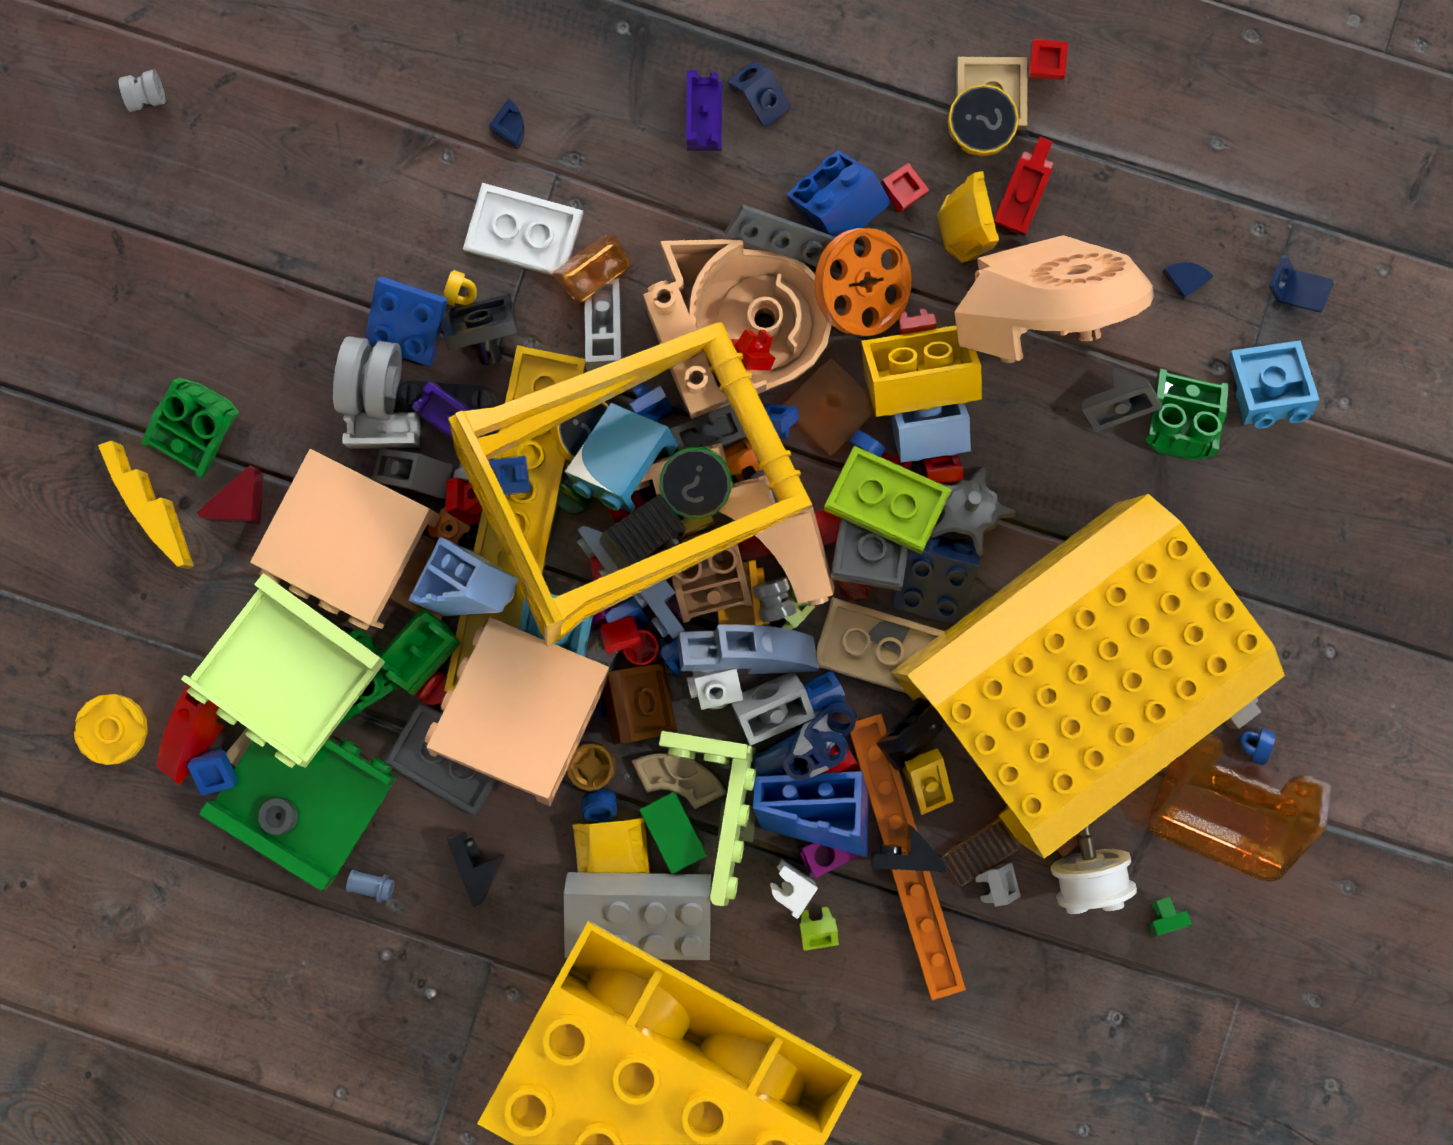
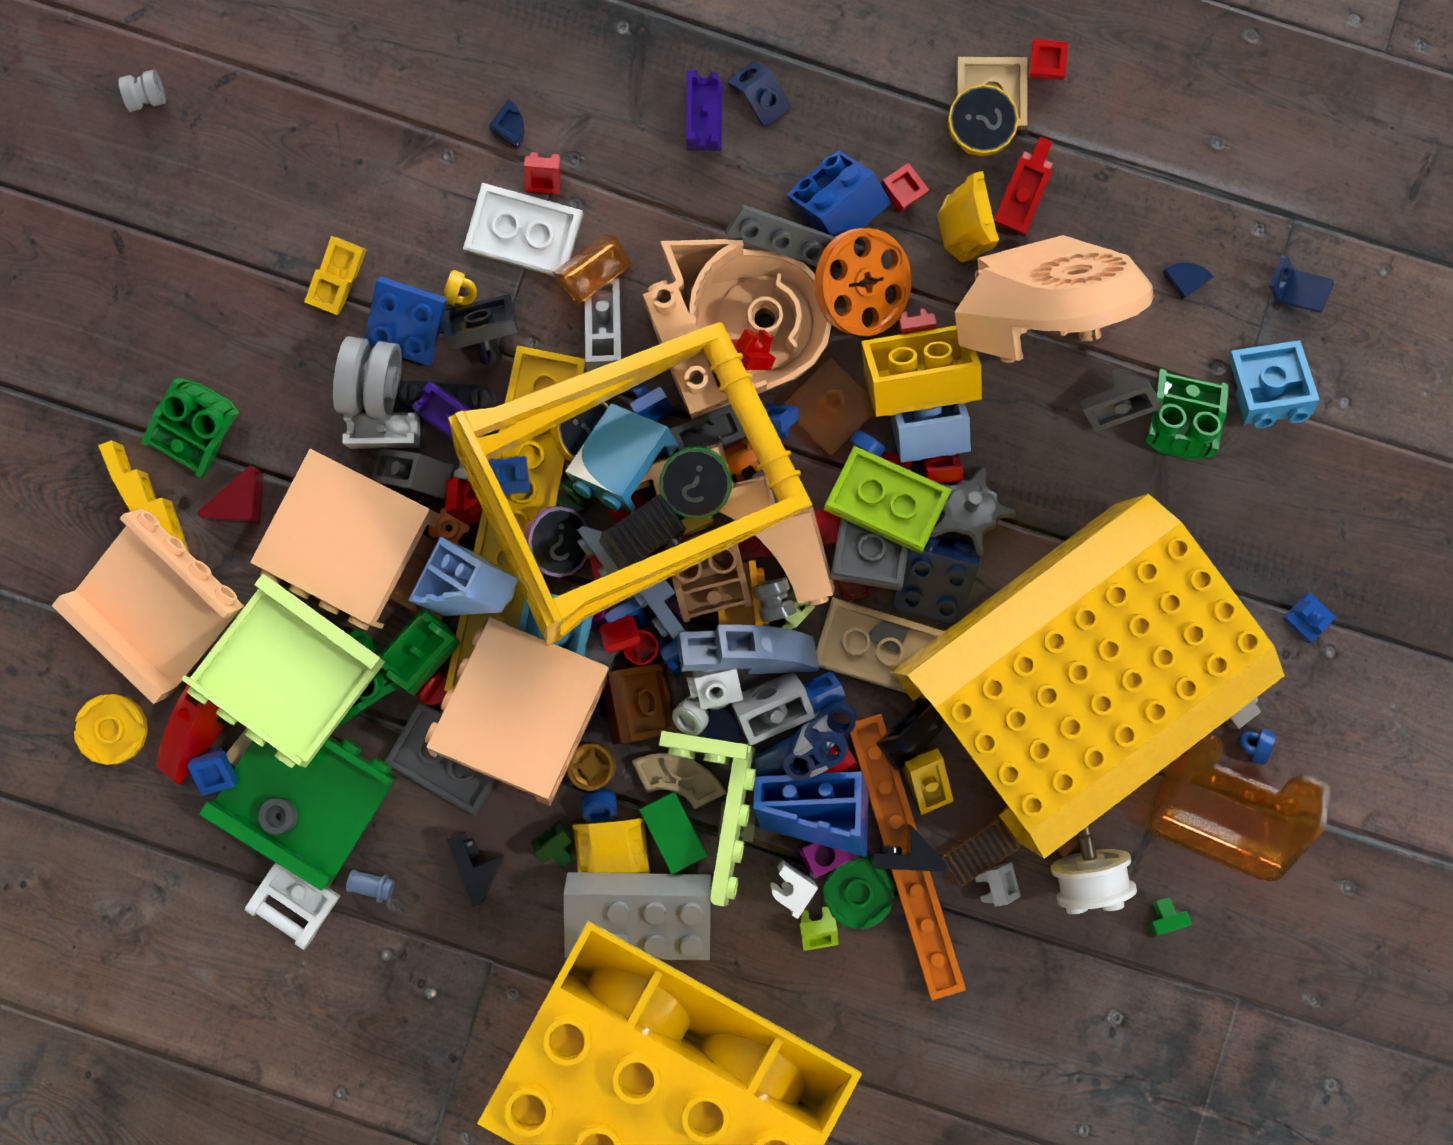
none -> light nougat panel [52,509,245,704]
none -> white plate [245,862,340,950]
none -> yellow slope [304,236,367,315]
none -> red tile [524,152,561,195]
none -> black tile [524,506,588,578]
none -> dark green tile [531,820,573,868]
none -> white tile [672,696,710,736]
none -> tile [706,708,741,744]
none -> green tile [823,857,894,929]
none -> blue tile [1282,593,1336,643]

